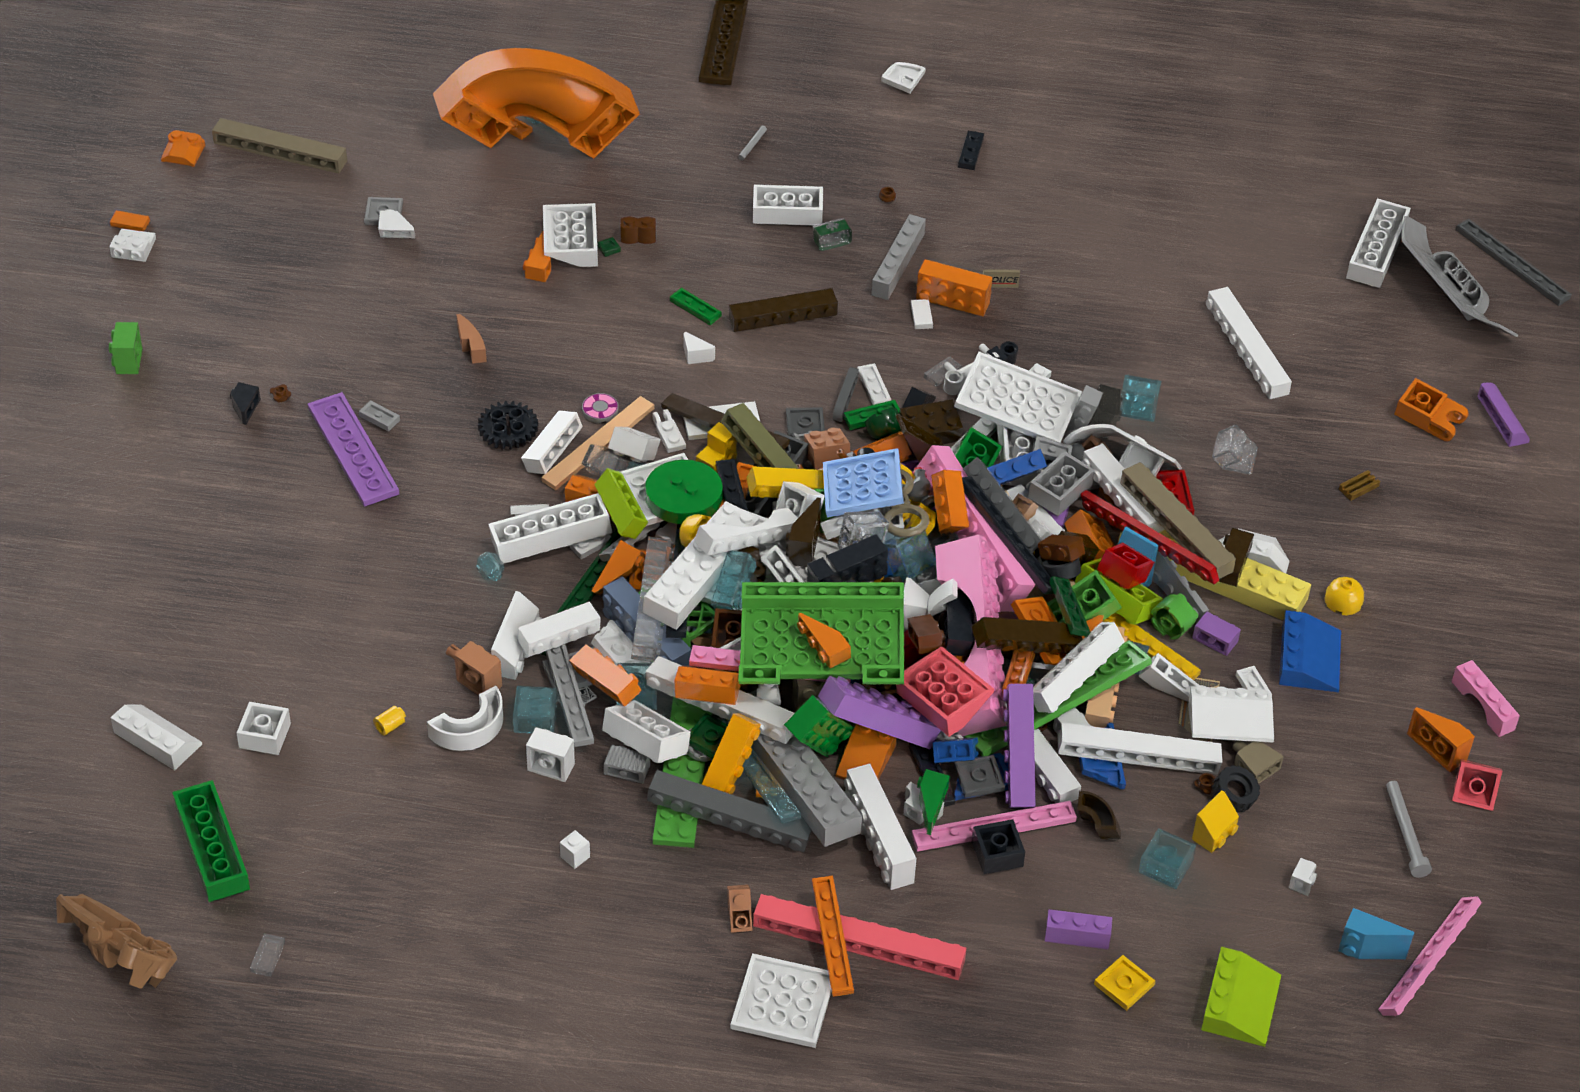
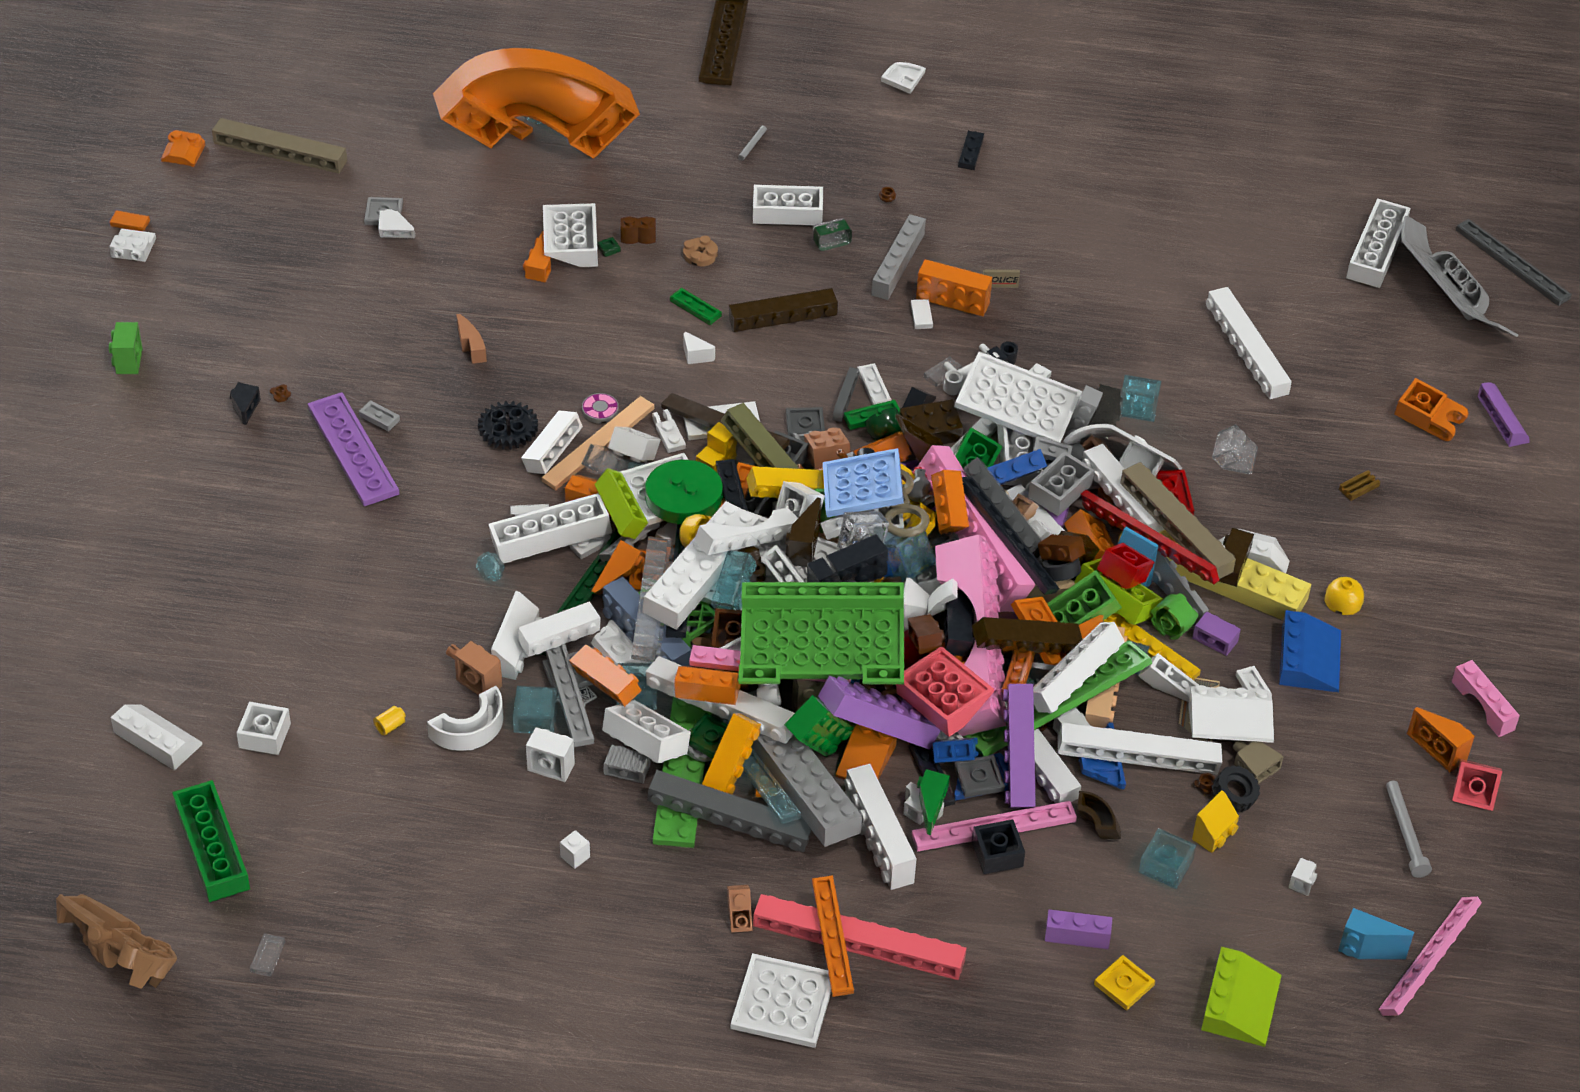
orange slope [797,613,851,668] -> none
dark green tile [1049,576,1091,637] -> none
none -> medium nougat plate [683,236,718,266]

